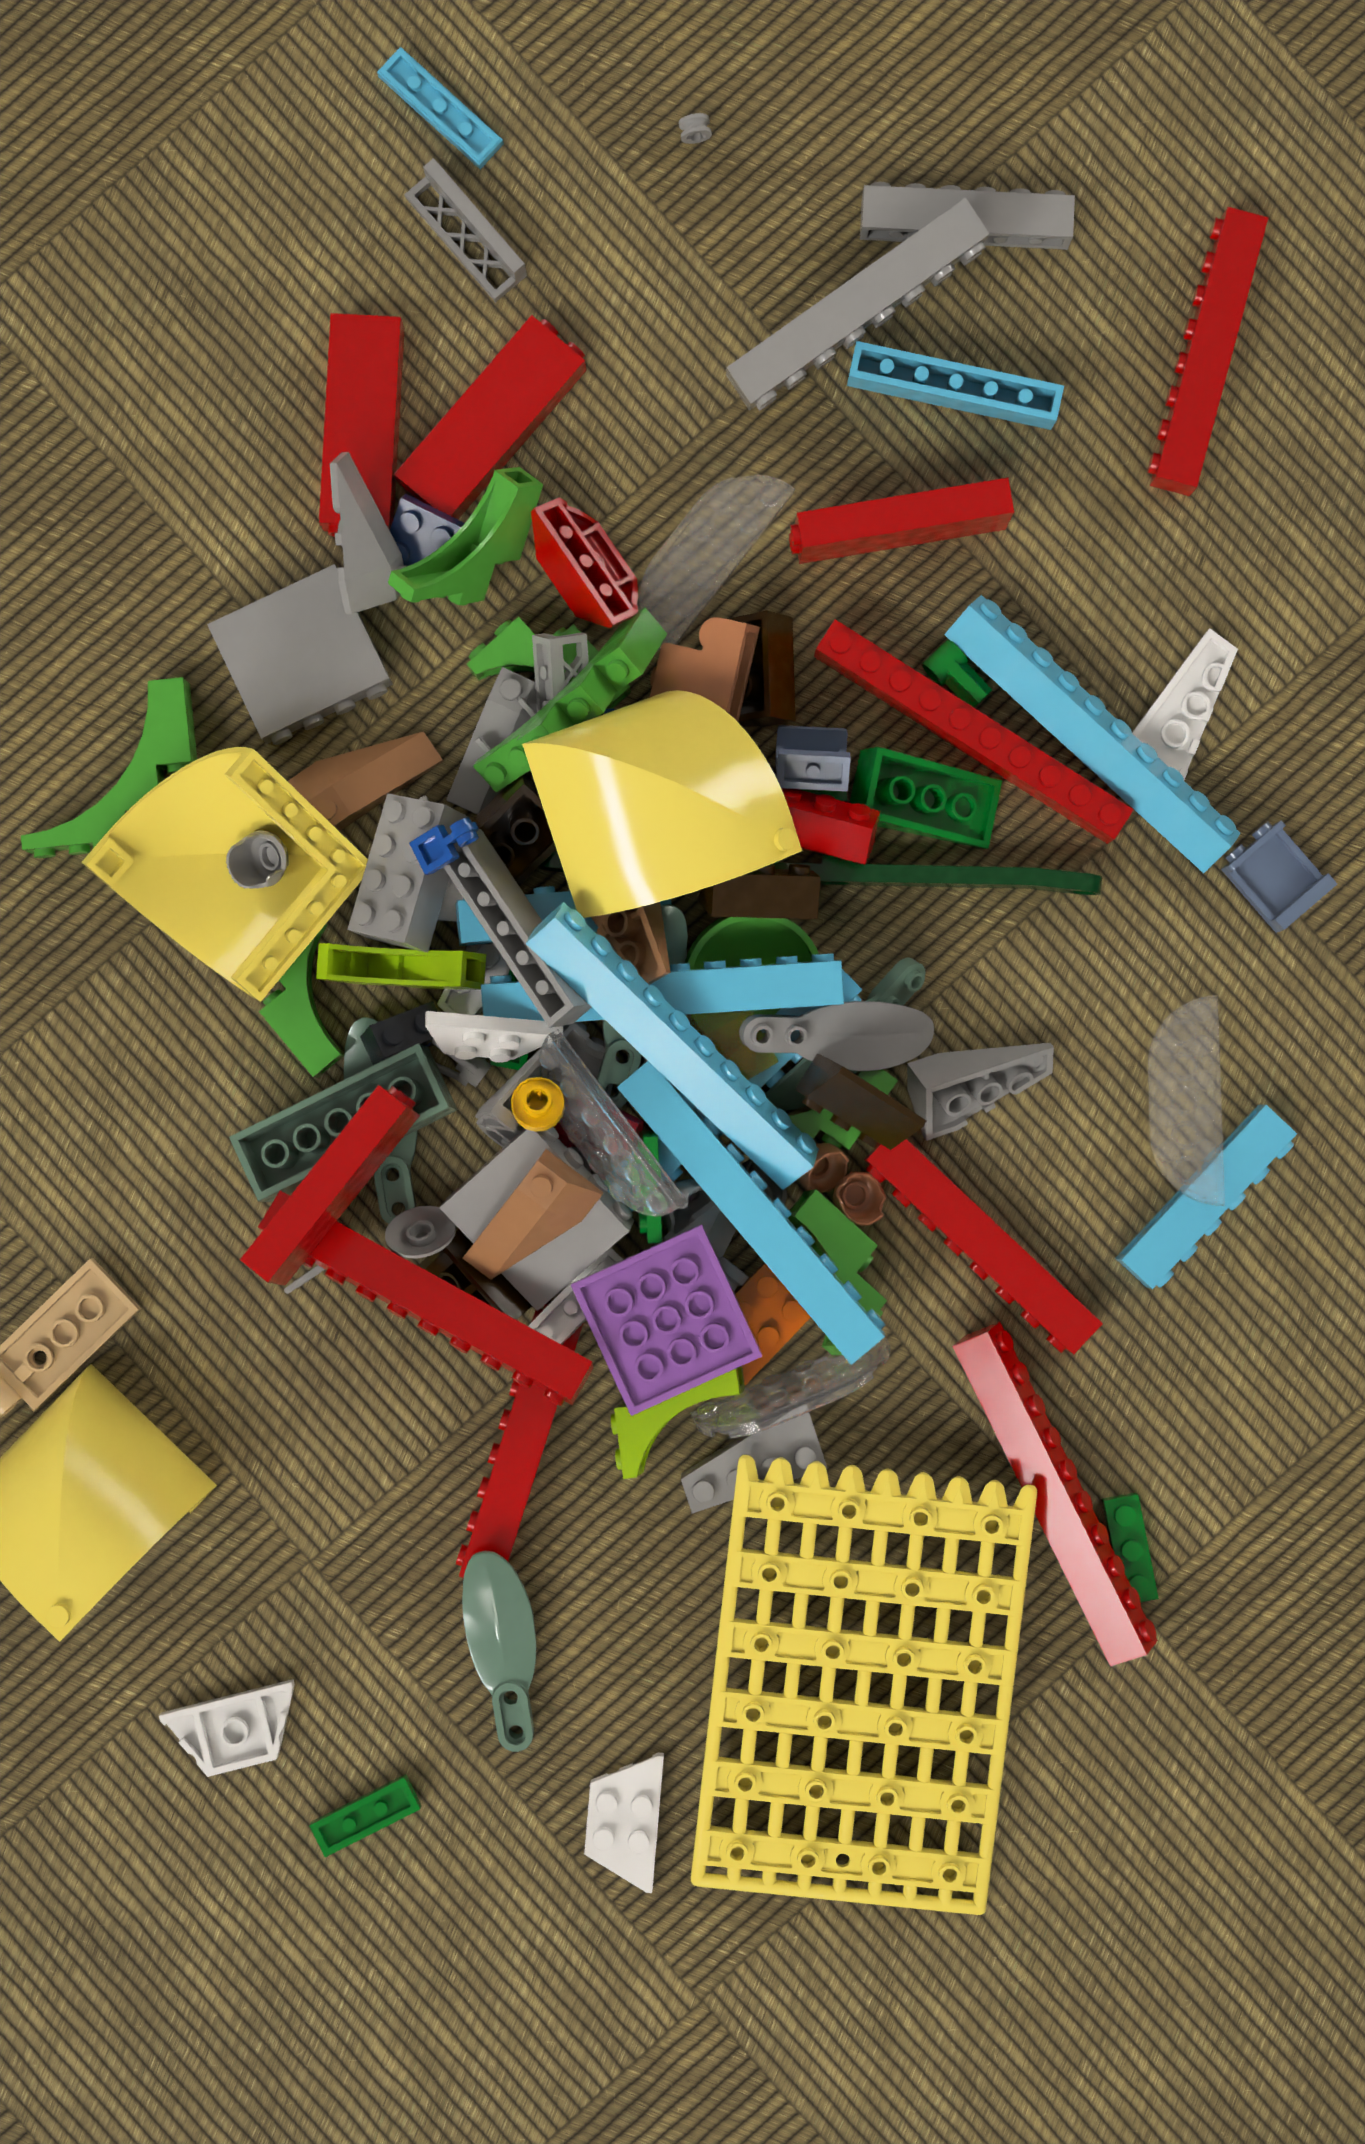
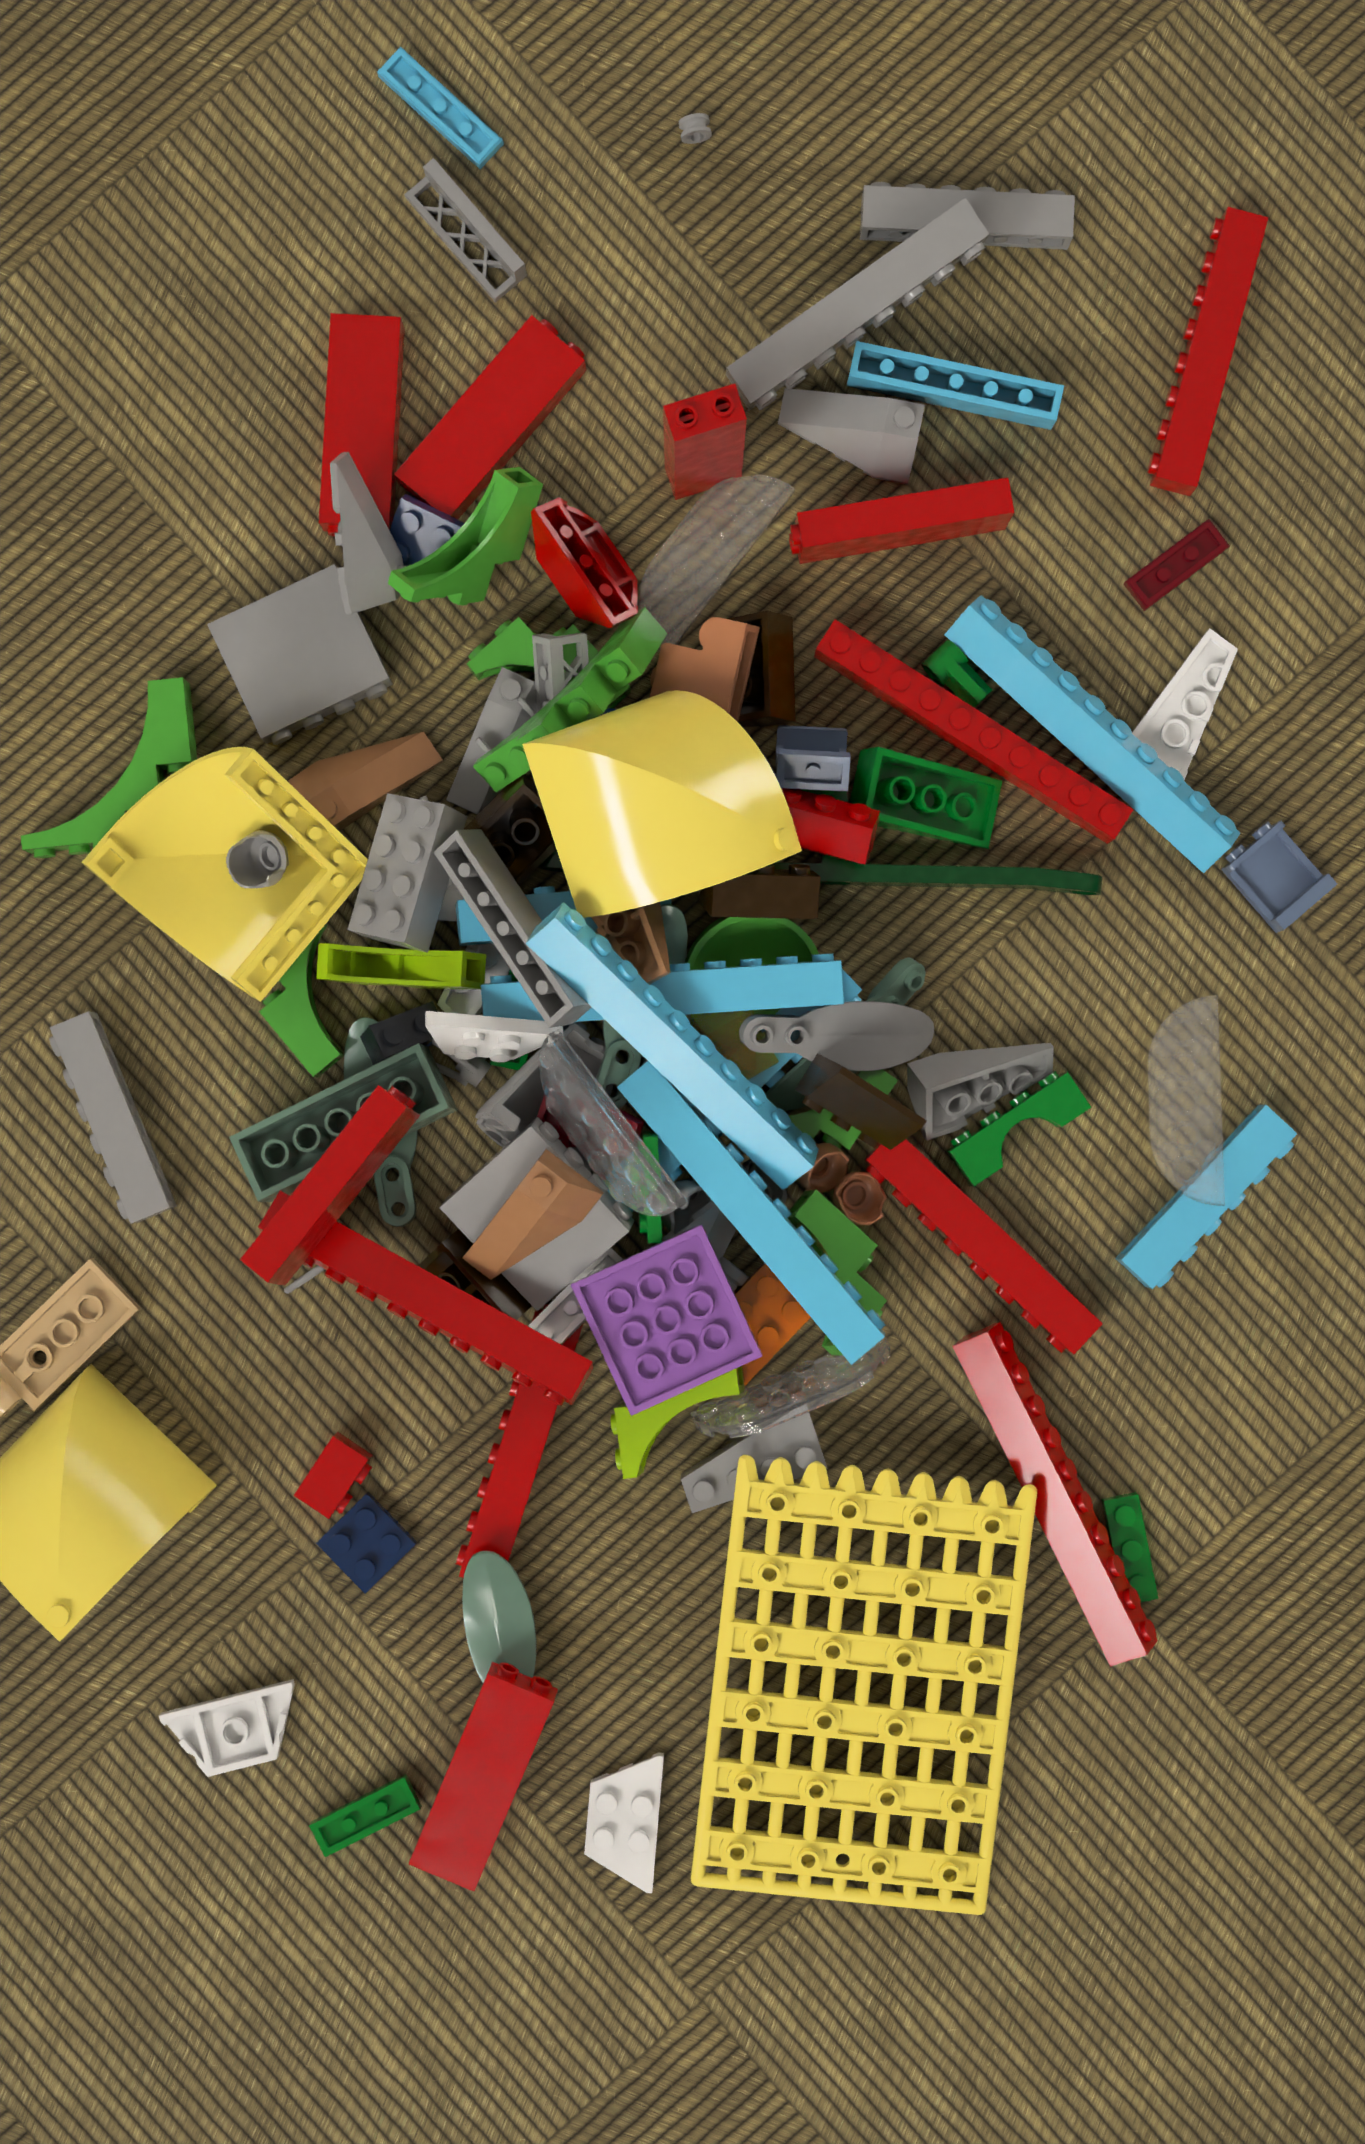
light grey dish [385,1206,456,1258] -> none
blue plate [409,817,479,875] -> none
yellow plate [511,1077,565,1132] -> none
none -> light grey brick [49,1011,177,1224]
none -> red brick [293,1432,373,1519]
none -> dark blue plate [316,1492,417,1594]
none -> red brick [409,1661,558,1892]
none -> red brick [663,383,747,500]
none -> light grey wedge [778,388,925,485]
none -> green arch [947,1071,1091,1186]
none -> dark red tile [1124,519,1230,611]

